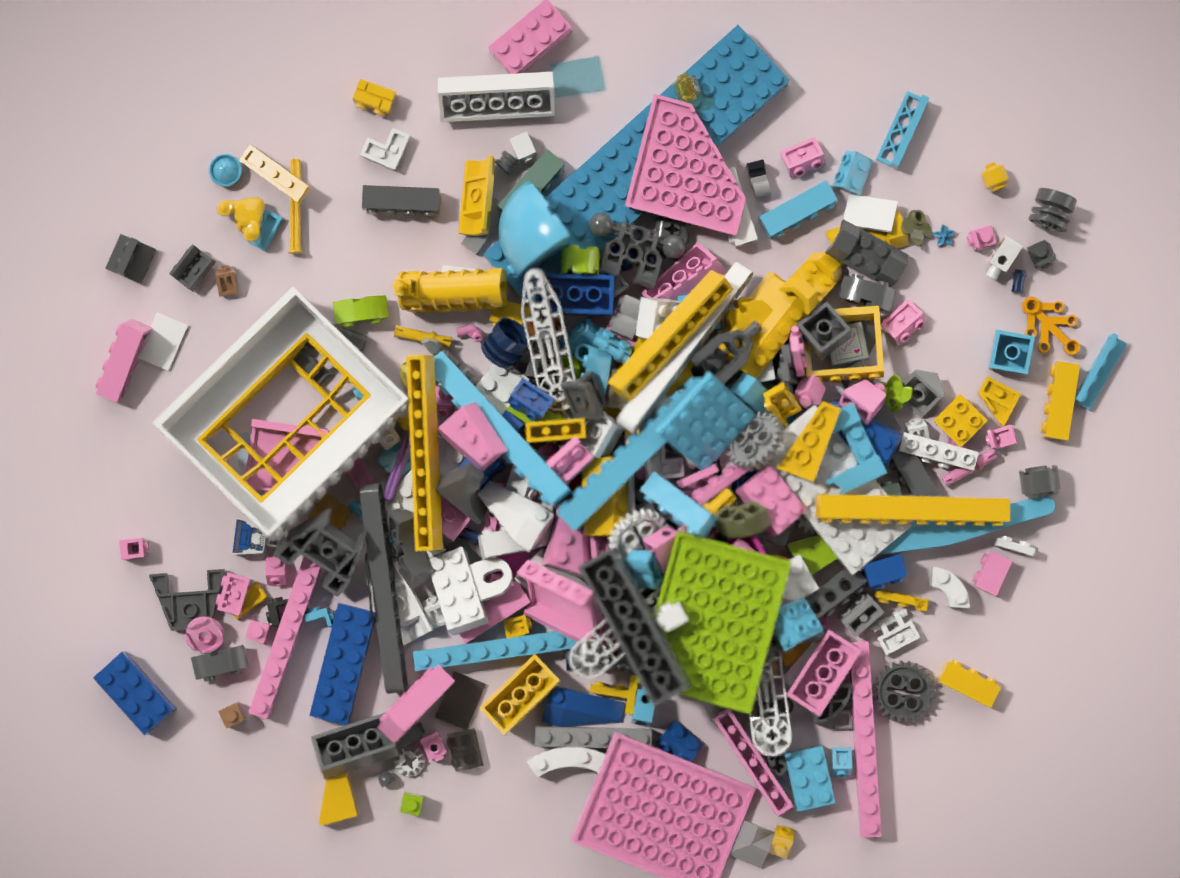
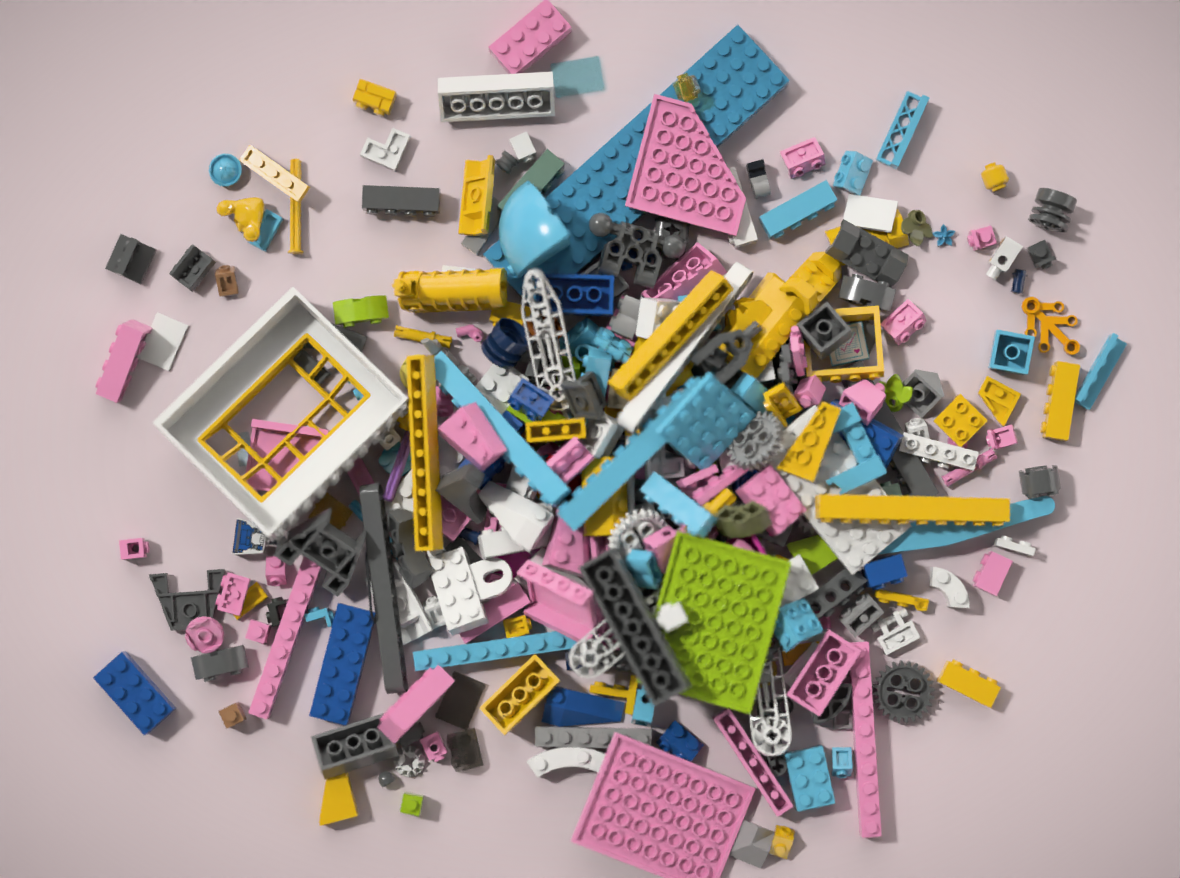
lime brick [560,245,600,275] -> none

